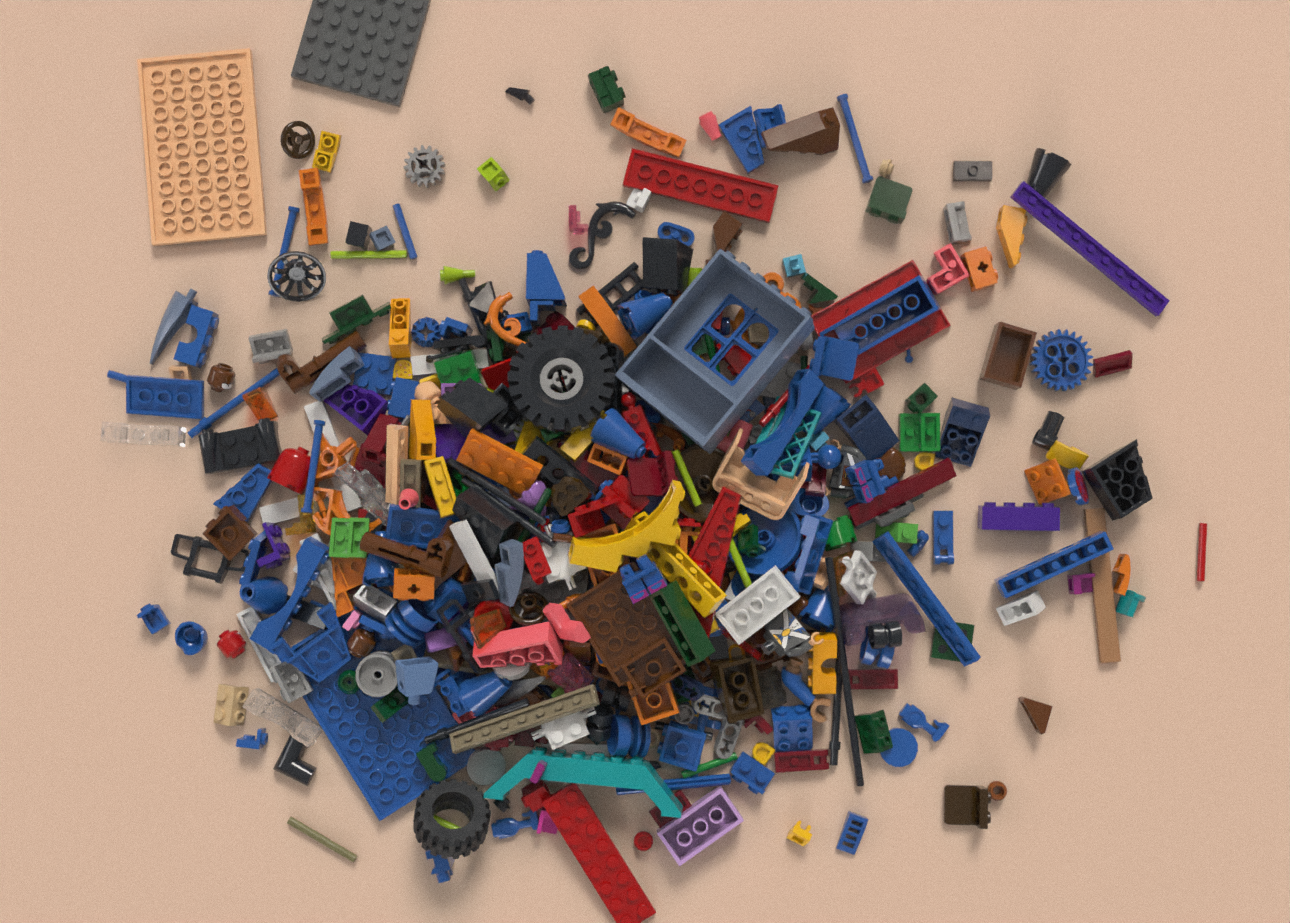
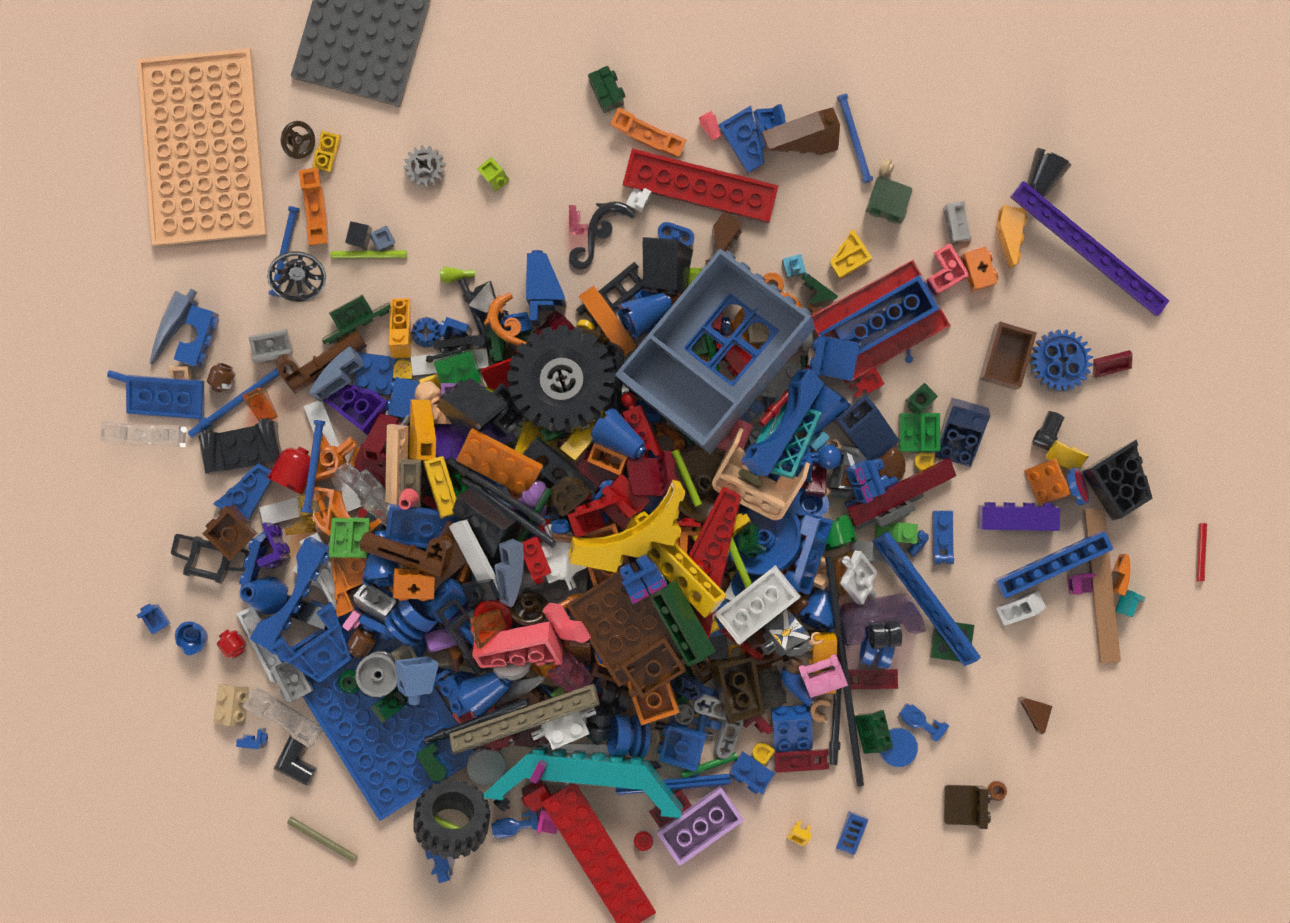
blue bar [393,204,417,259] -> none
black bar [505,87,535,105] -> none
plate [953,161,992,181] -> none
none -> olive tile [738,467,764,488]
none -> bright pink plate [799,654,848,698]
none -> yellow wing [830,229,872,279]

